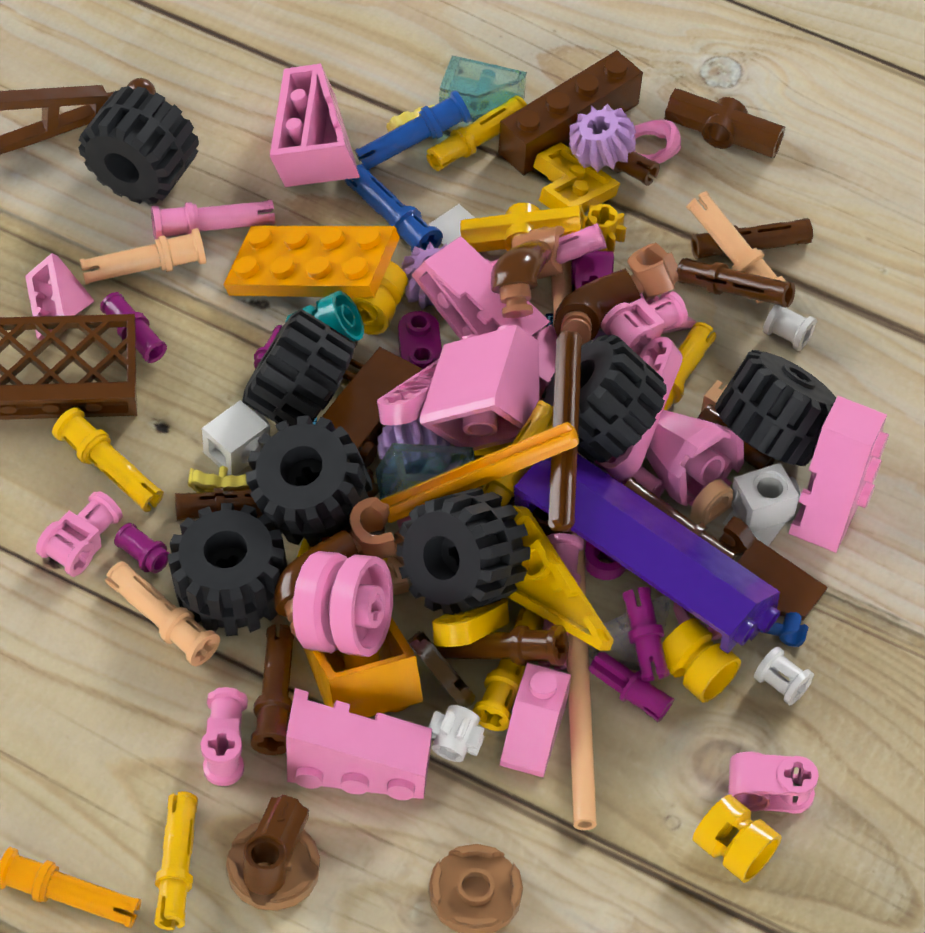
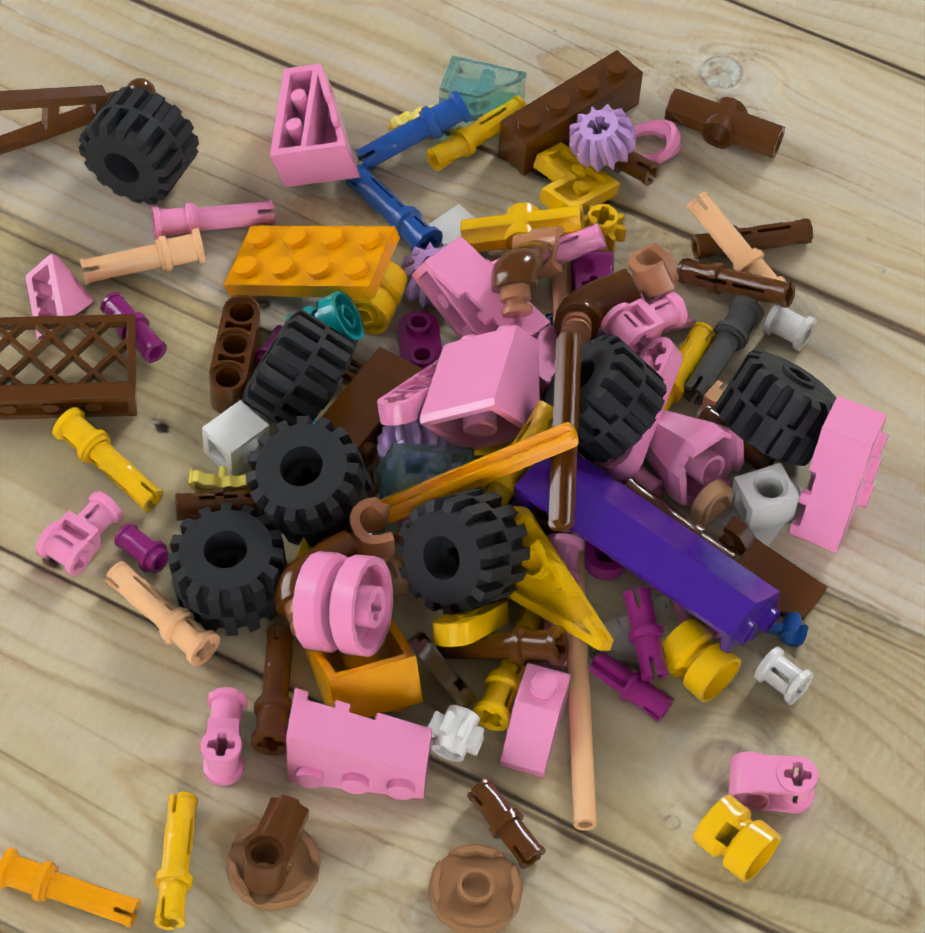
none -> reddish brown beam [209,295,261,414]
none -> reddish brown pin [467,778,546,869]
none -> dark grey pin [683,295,764,405]

